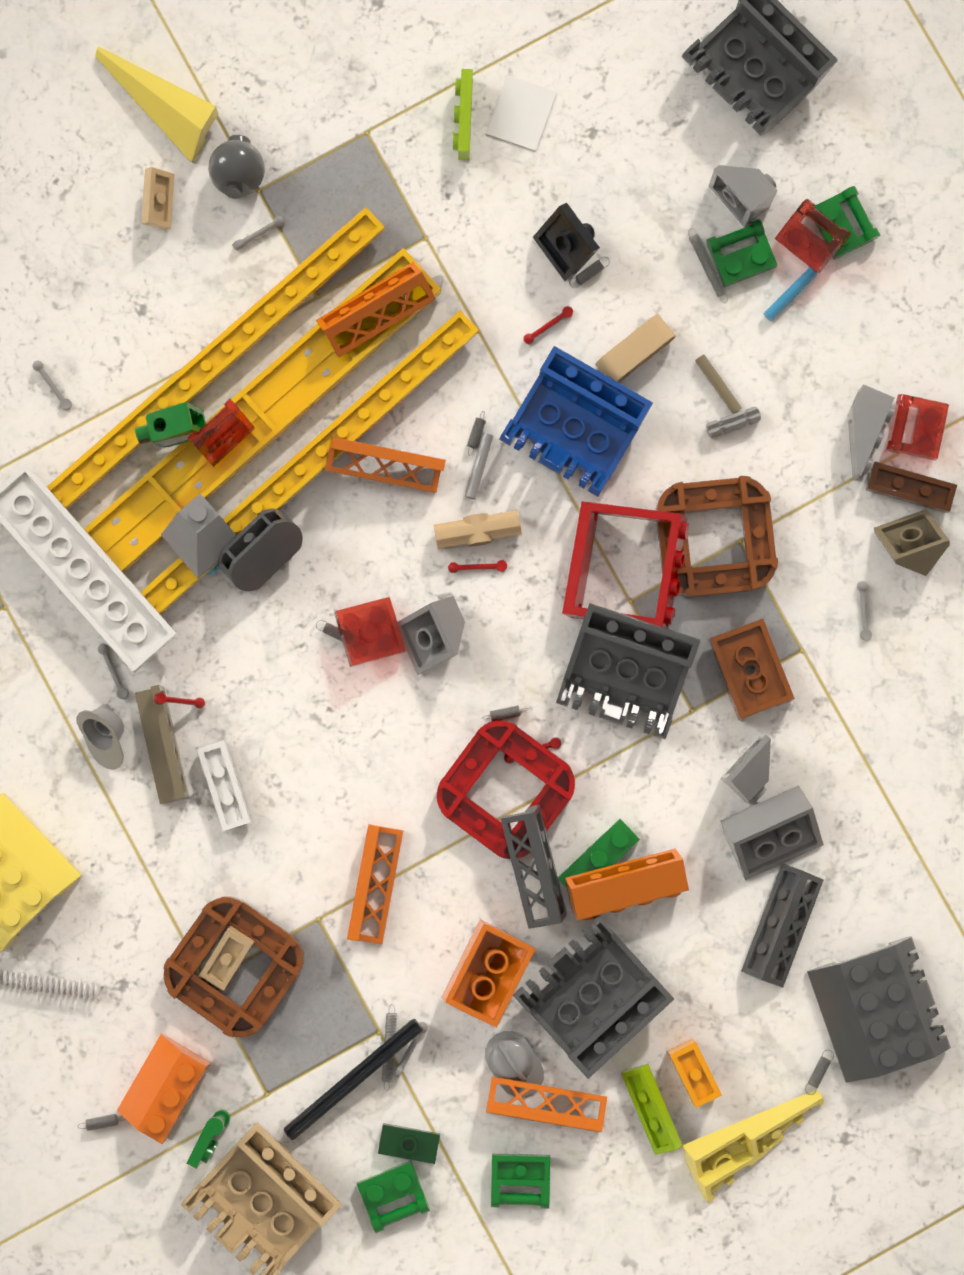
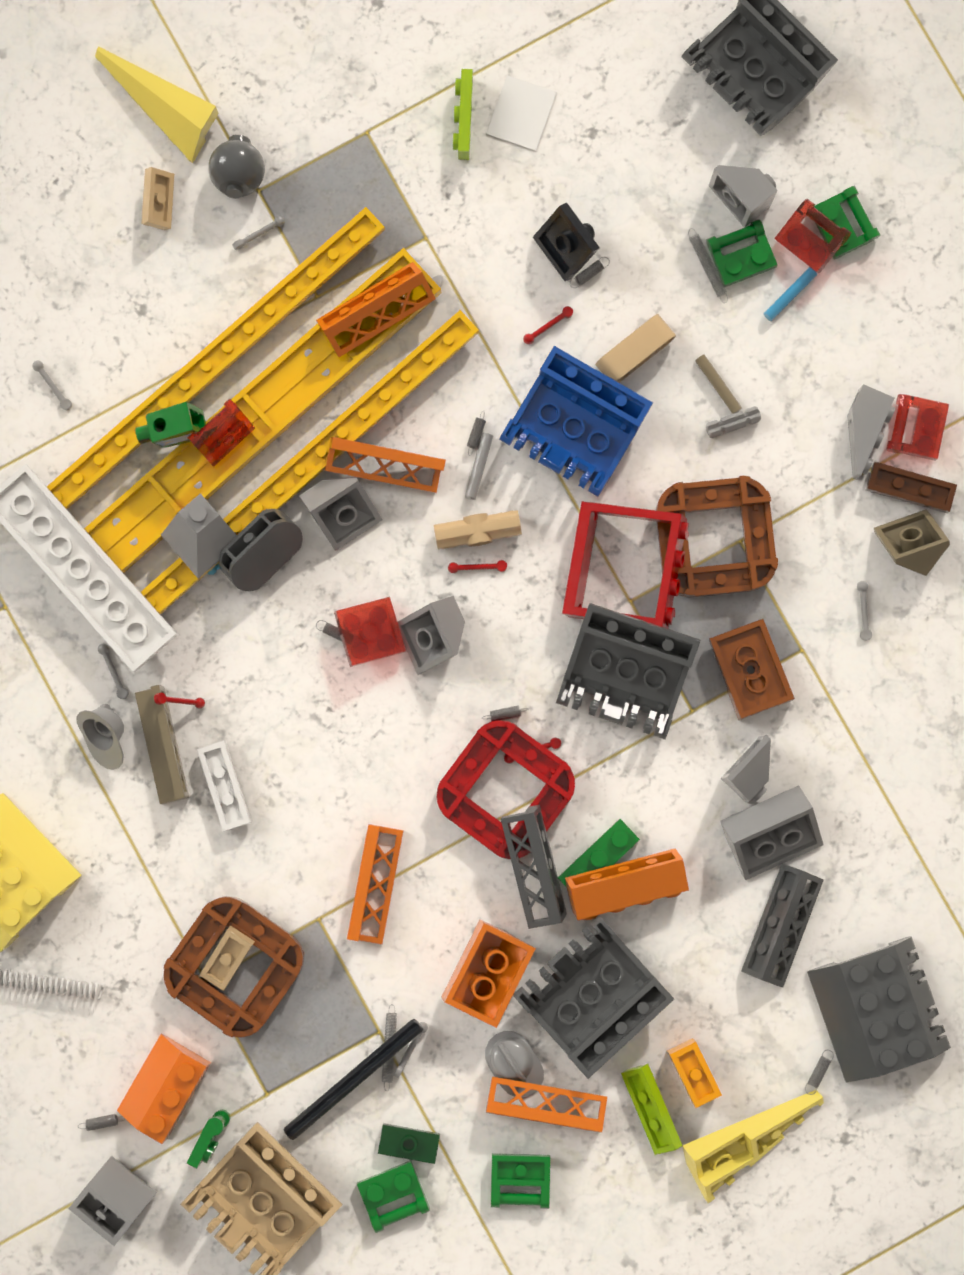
none -> light grey slope [68,1156,157,1246]
none -> light grey slope [299,478,383,551]

